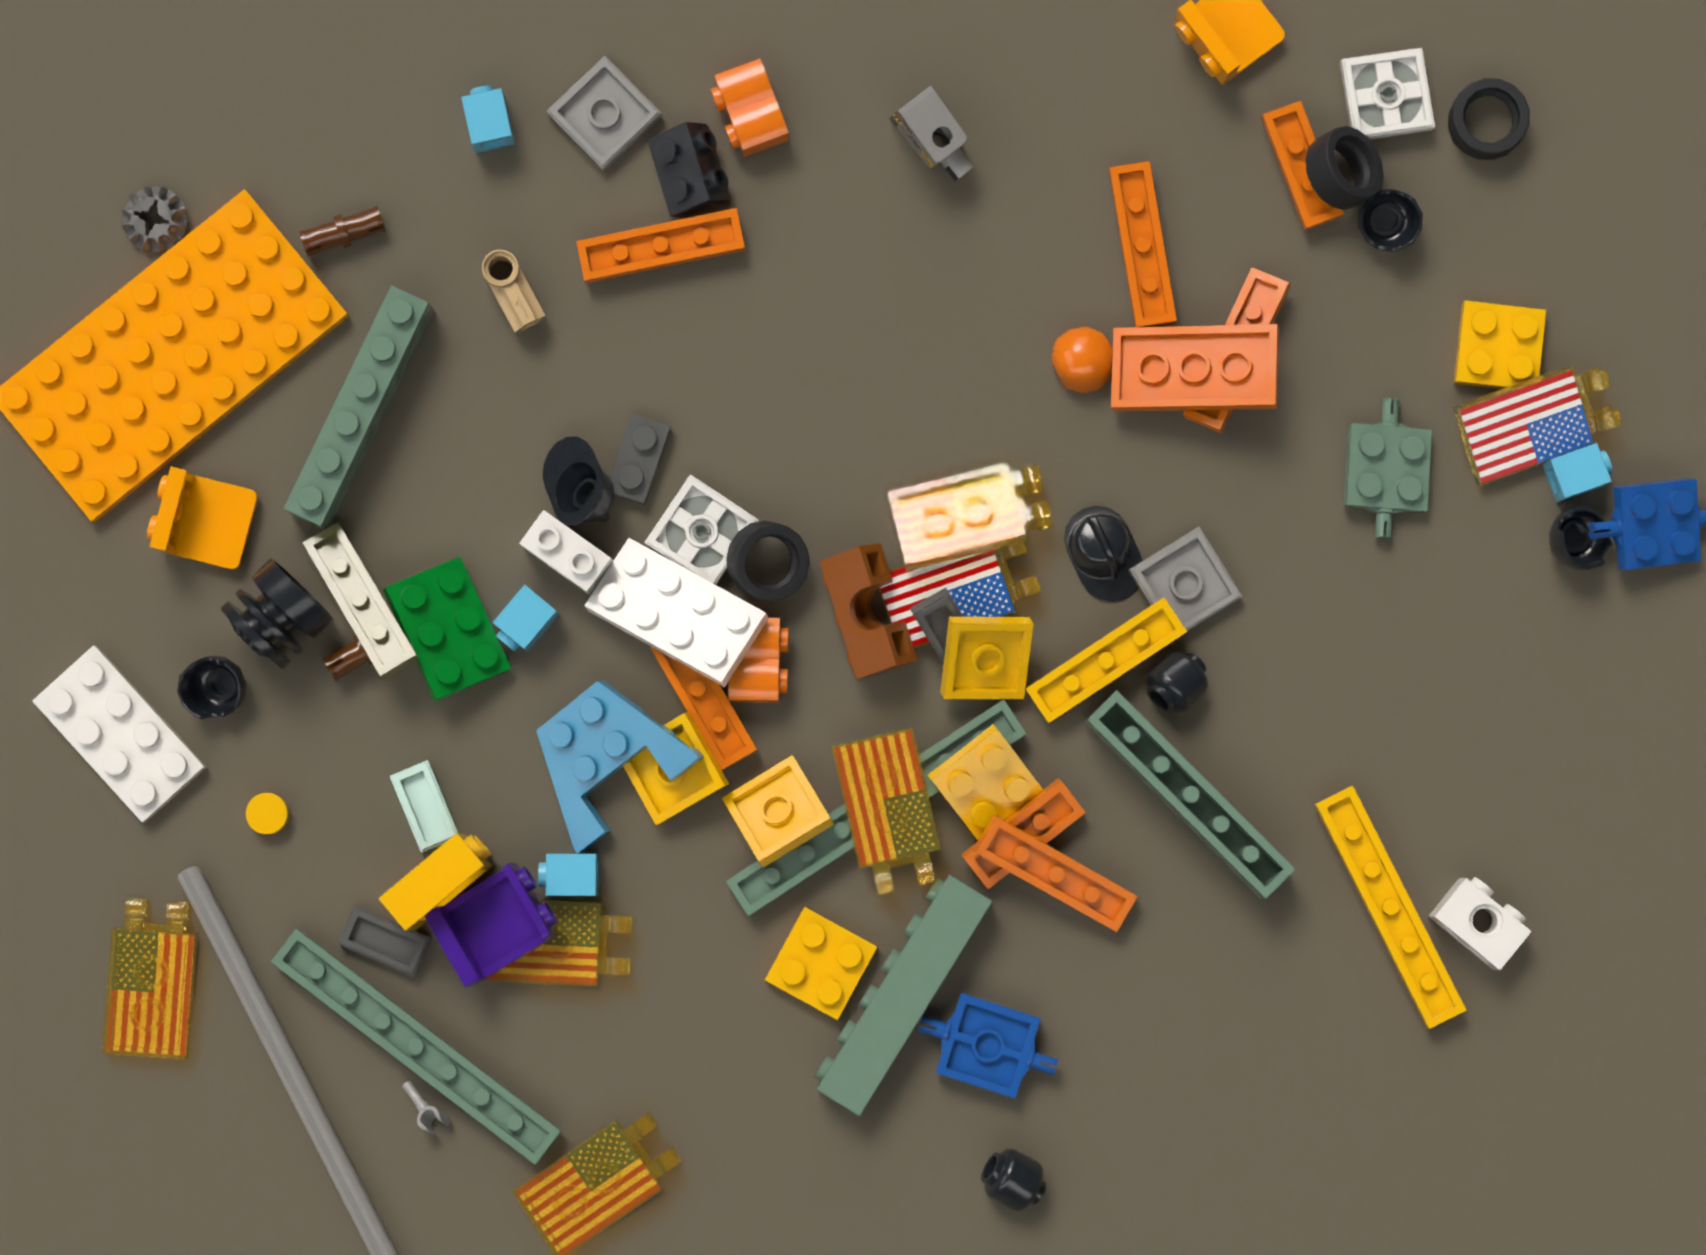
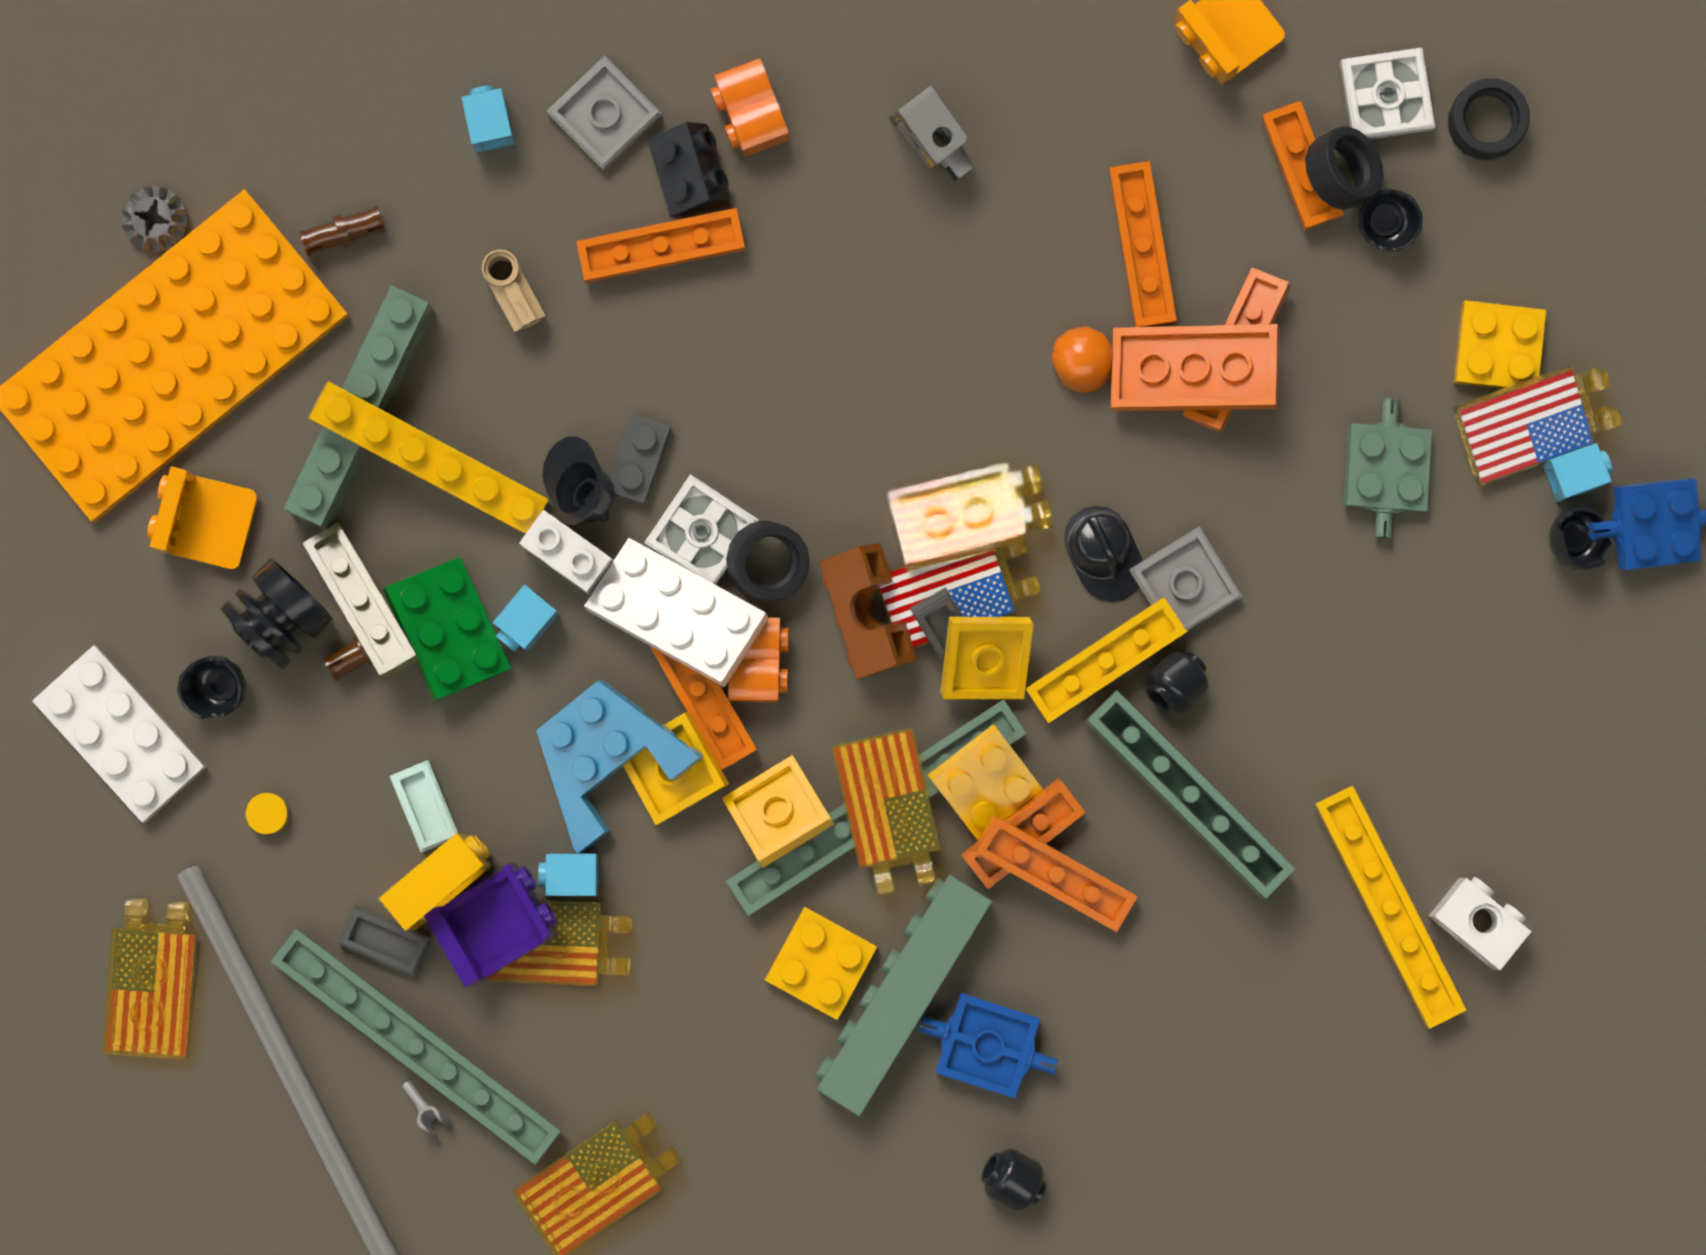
none -> yellow plate [307,381,549,534]

